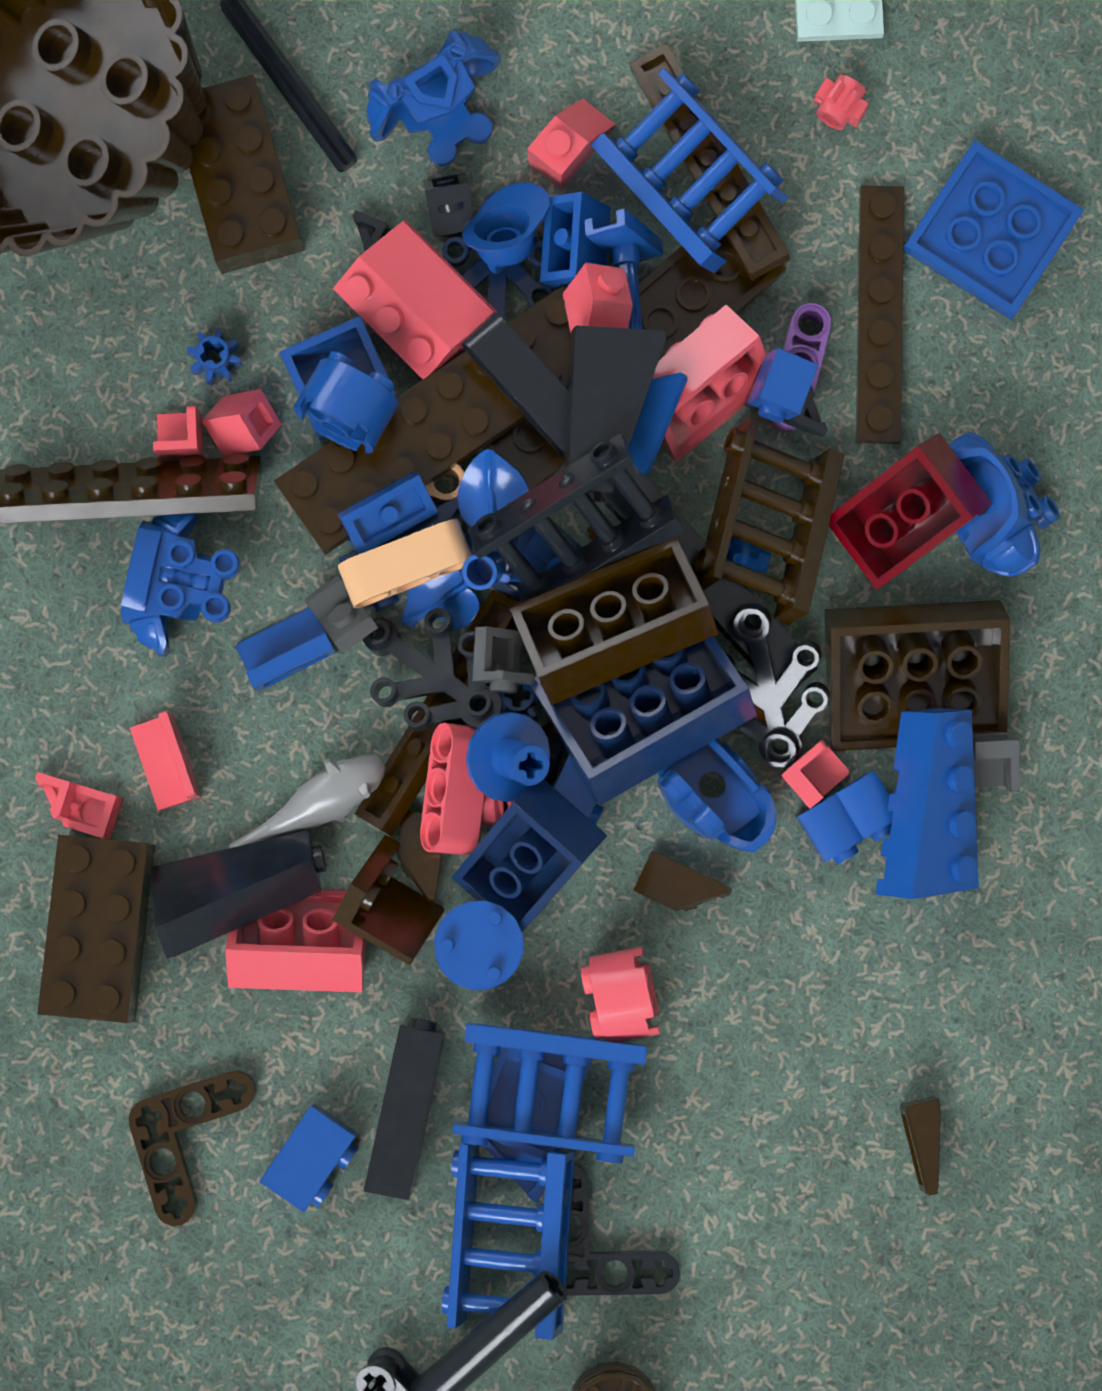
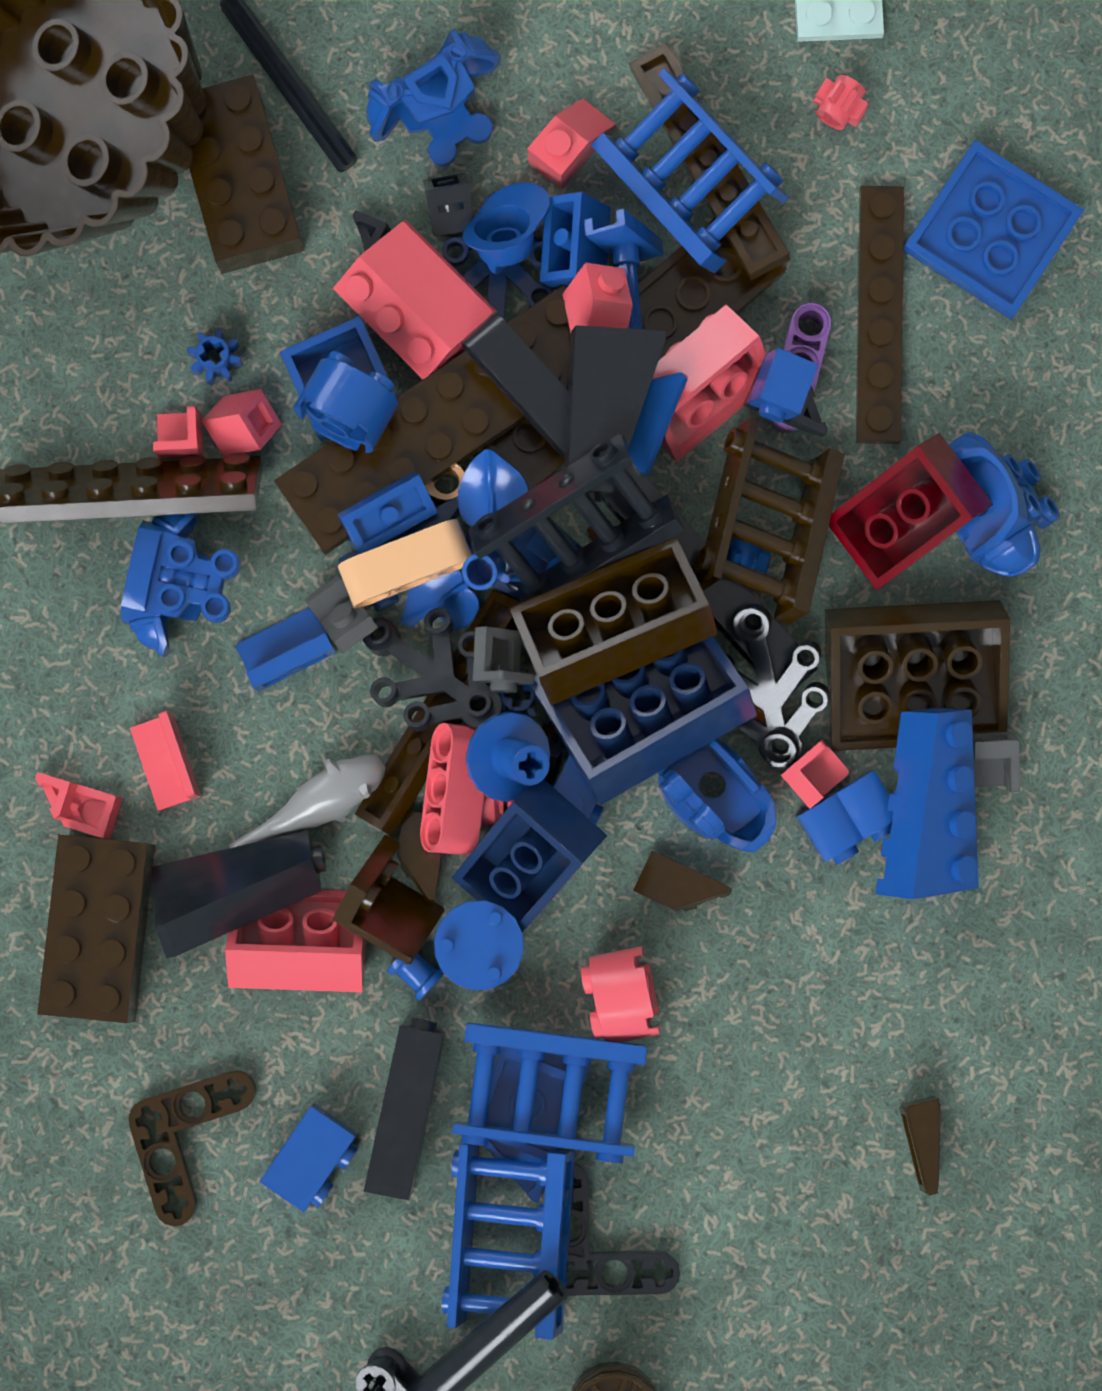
none -> blue bush [387,953,444,1001]

